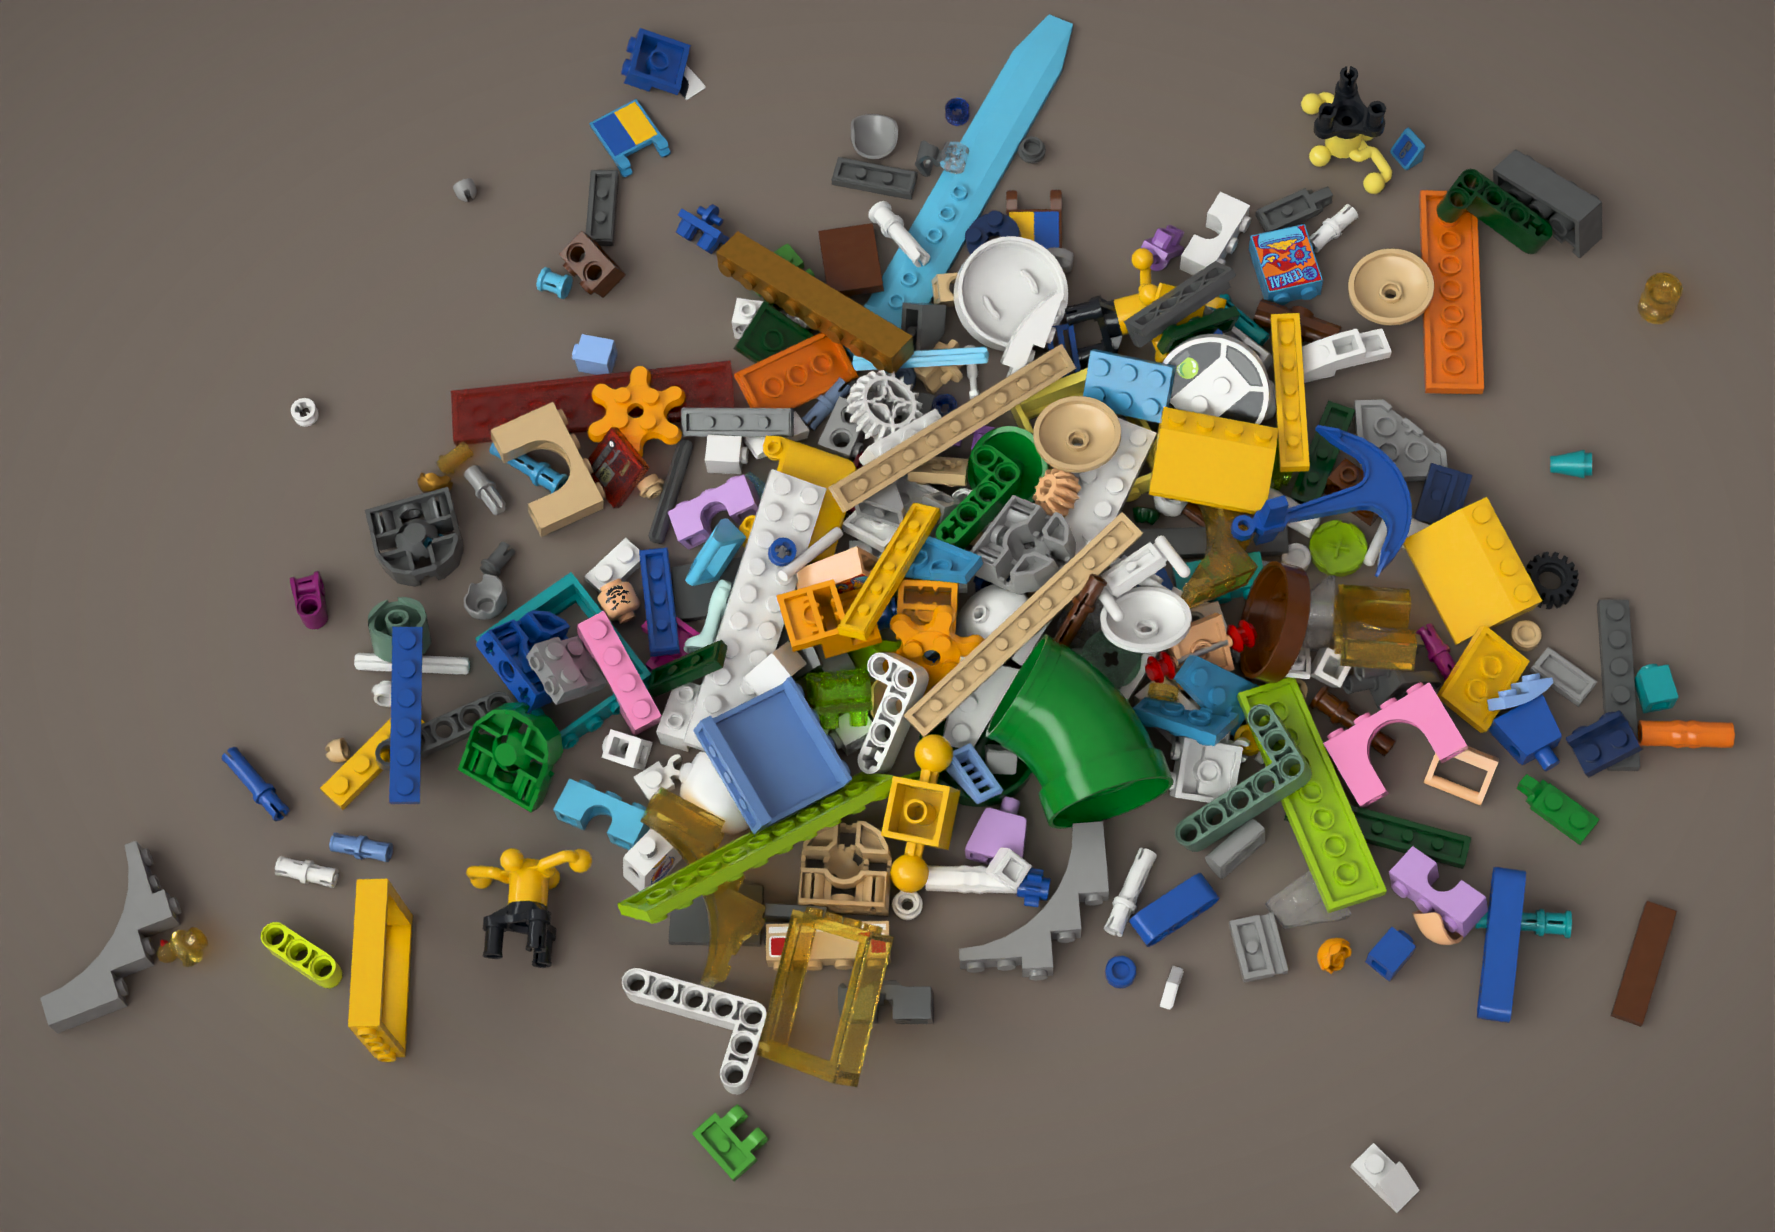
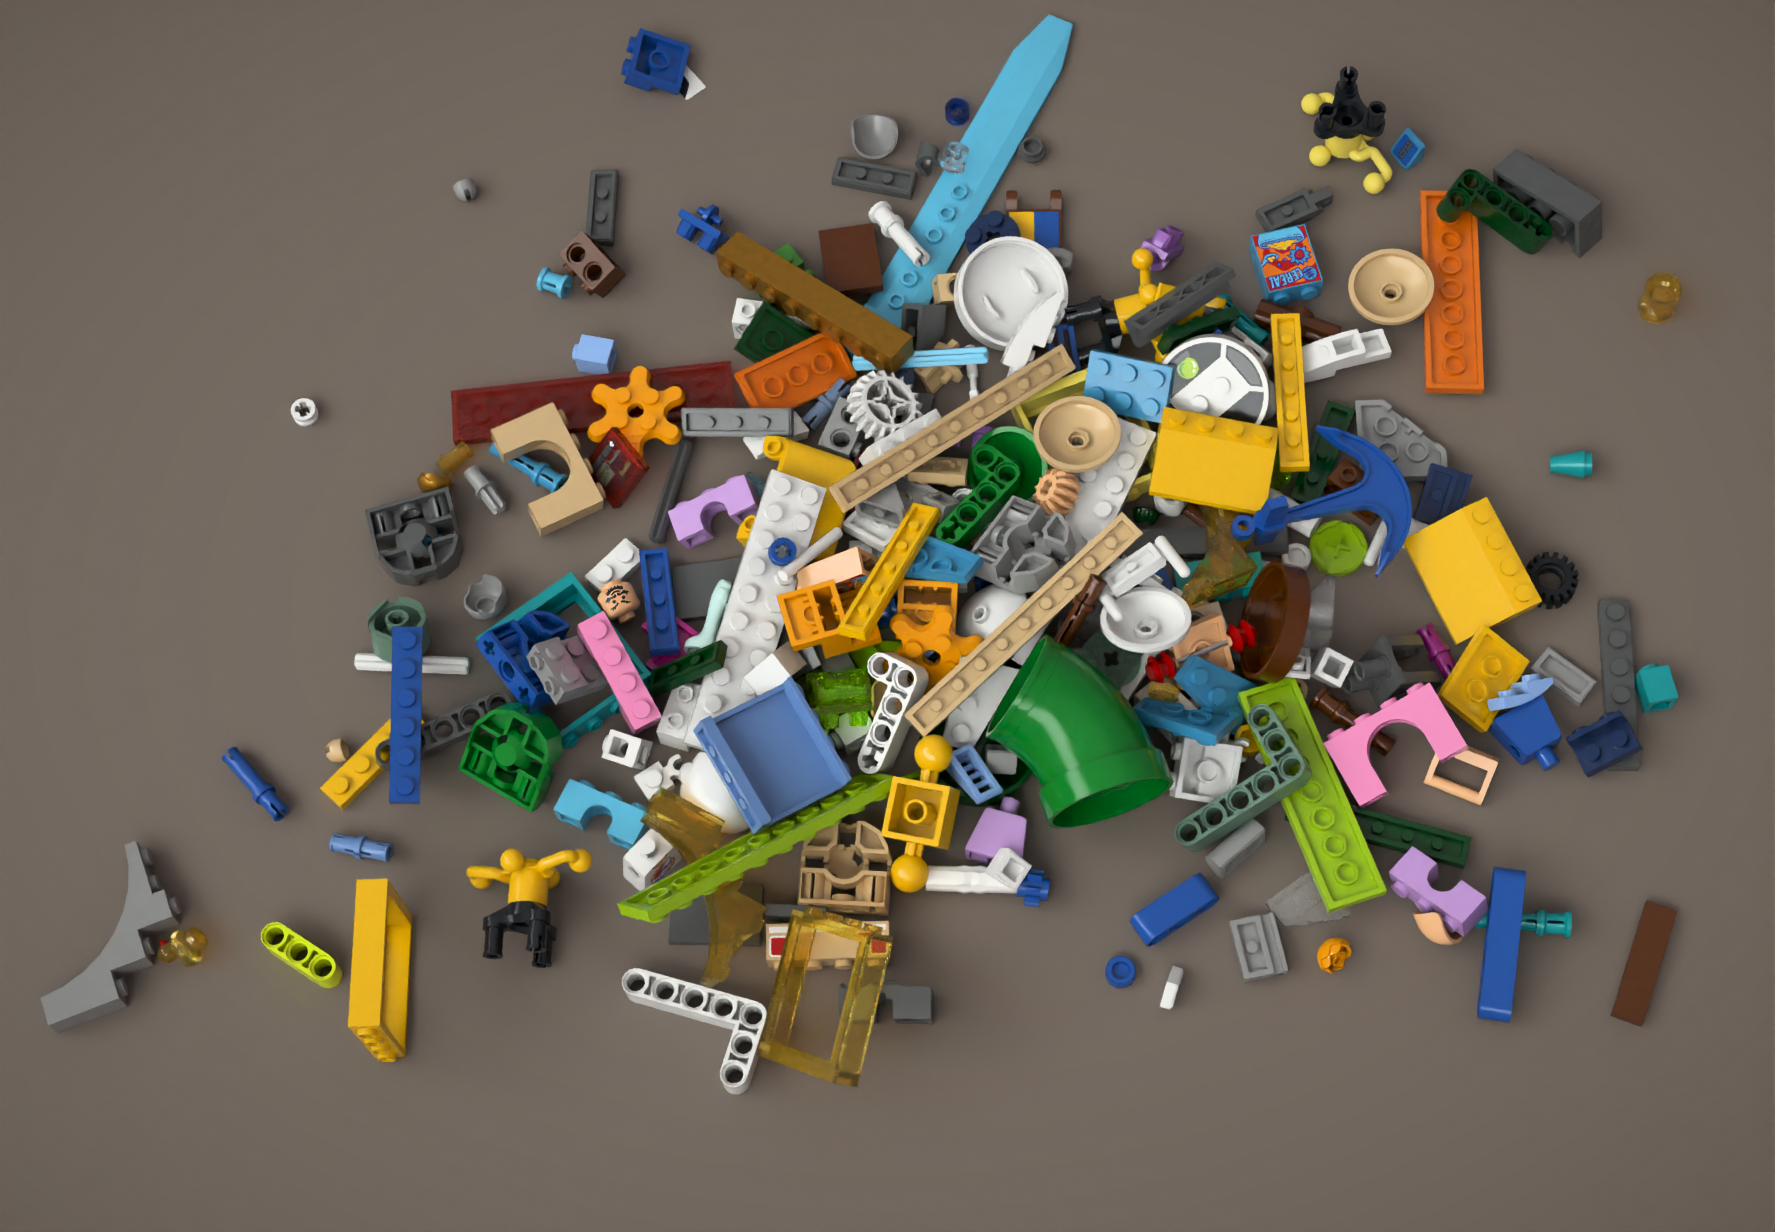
white pin [275,856,339,888] -> none
magenta piece [290,571,328,630] -> none
white plate [372,681,391,707] -> none
dark grey pin [480,542,515,577] -> none
flag [589,99,671,177] -> none
tan plate [637,474,664,500] -> none
medium azure tile [685,518,746,586] -> none
bright green plate [692,1104,769,1182] -> none
white brick [705,435,748,474] -> none
white plate [892,891,923,920] -> none
clear blue bush [932,394,958,417] -> none
light grey arch [959,822,1109,981] -> none
white pin [1104,848,1157,937] -> none
white arch [1180,192,1252,275] -> none
white pin [1309,204,1358,253] -> none
clear yellow arch [1330,584,1417,671] -> none
white slope [1350,1143,1419,1213] -> none
blue brick [1365,927,1416,982] -> none
tan tile [1510,620,1542,651] -> none
green hinge [1516,774,1600,845] -> none
orange axle [1638,720,1735,748] -> none

